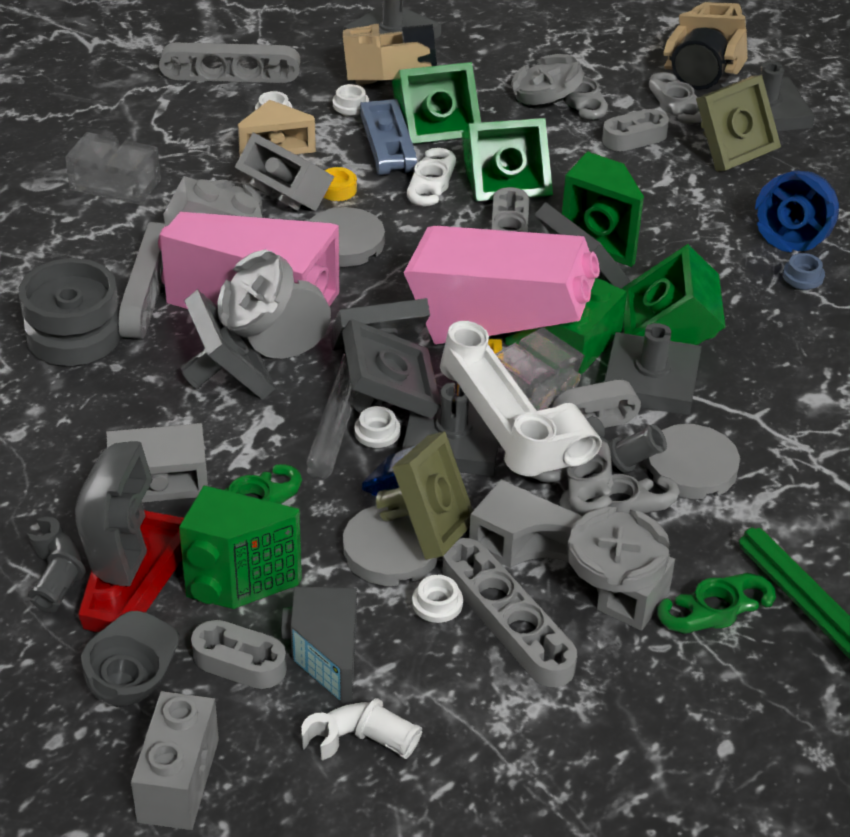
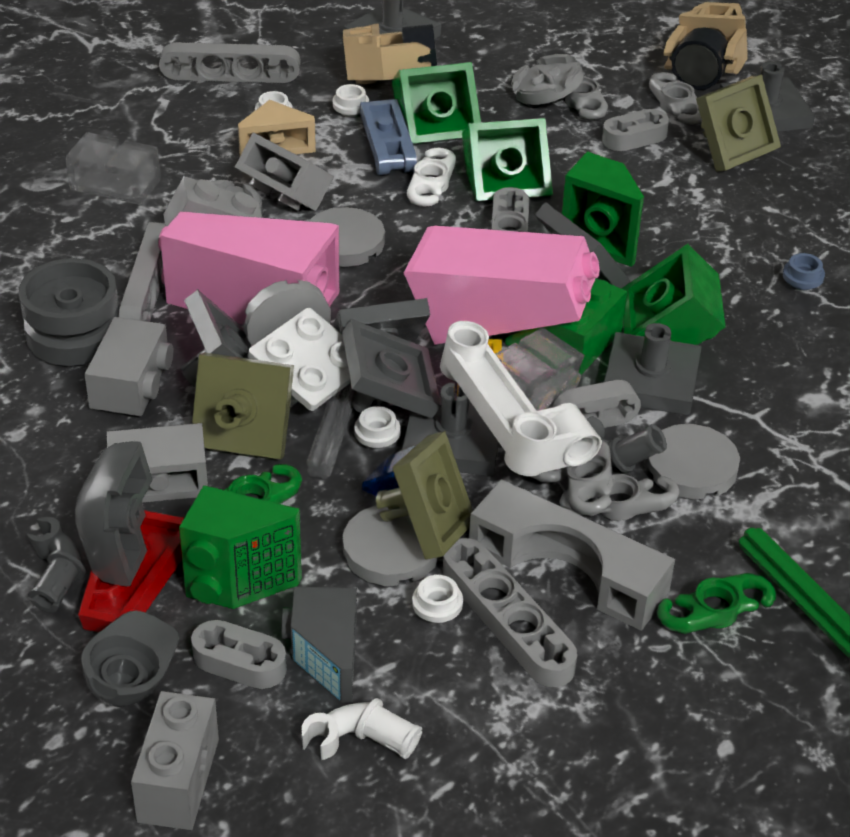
light grey tile [217,250,294,337] -> none
yellow tile [323,167,357,201] -> none
light grey tile [567,507,670,592] -> none
blue cylinder [755,170,839,252] -> none
none -> light grey brick [85,317,173,416]
none -> olive tile [192,352,294,459]
none -> white bracket [248,308,351,411]

